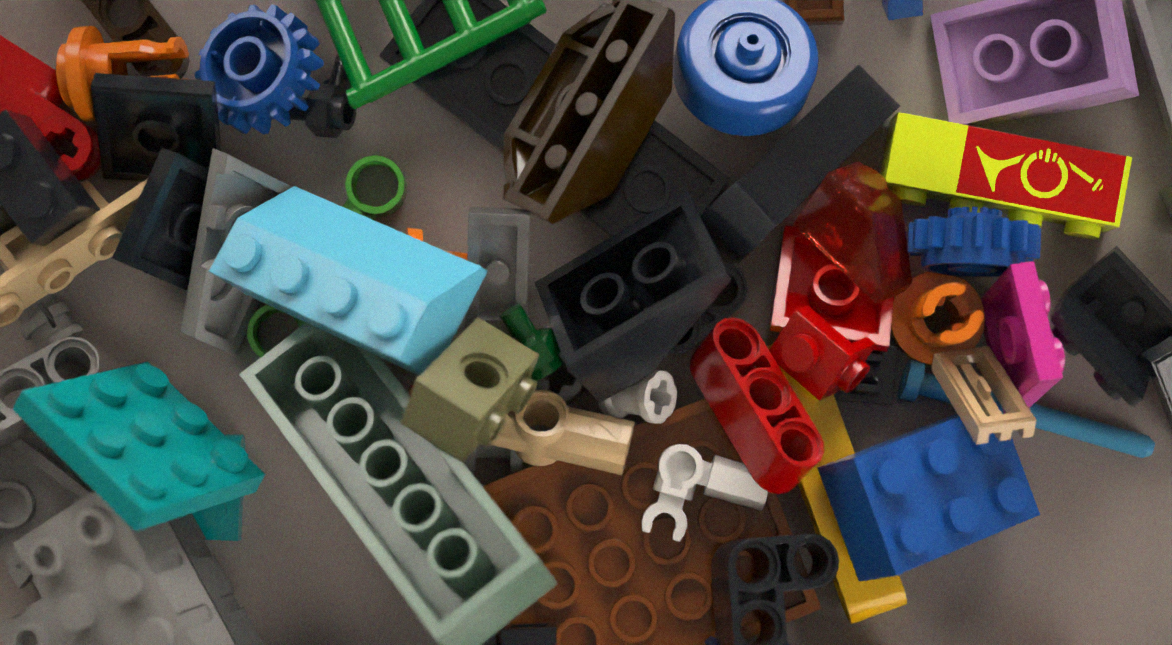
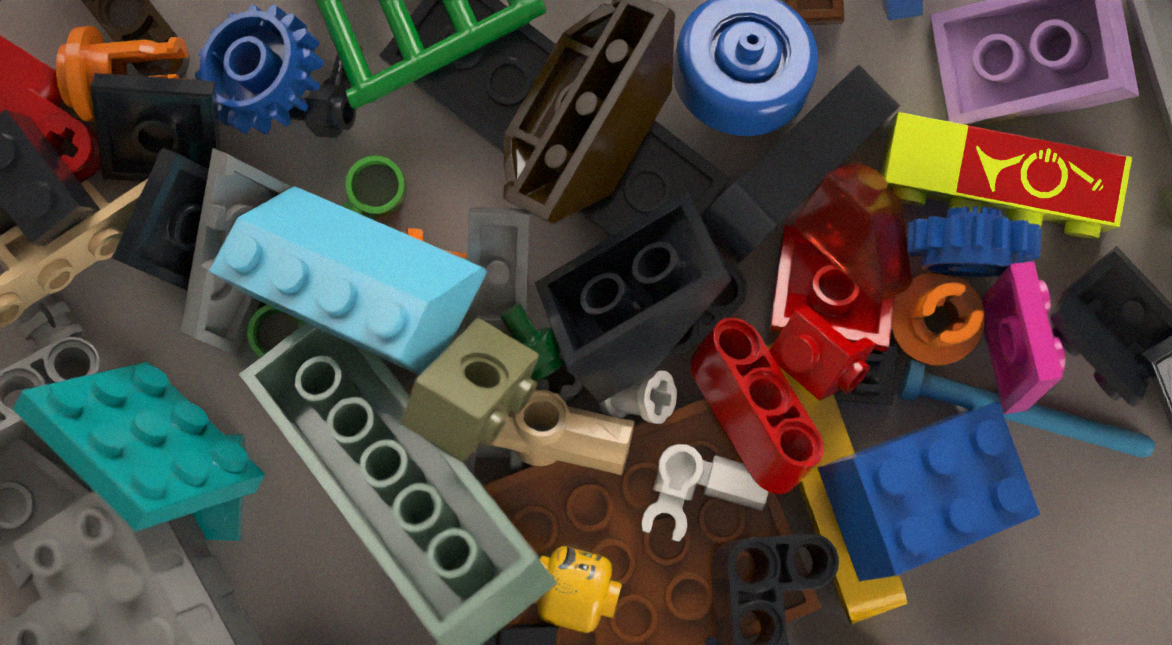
tan tile [931,346,1037,445] -> none
none -> yellow head [534,546,622,633]

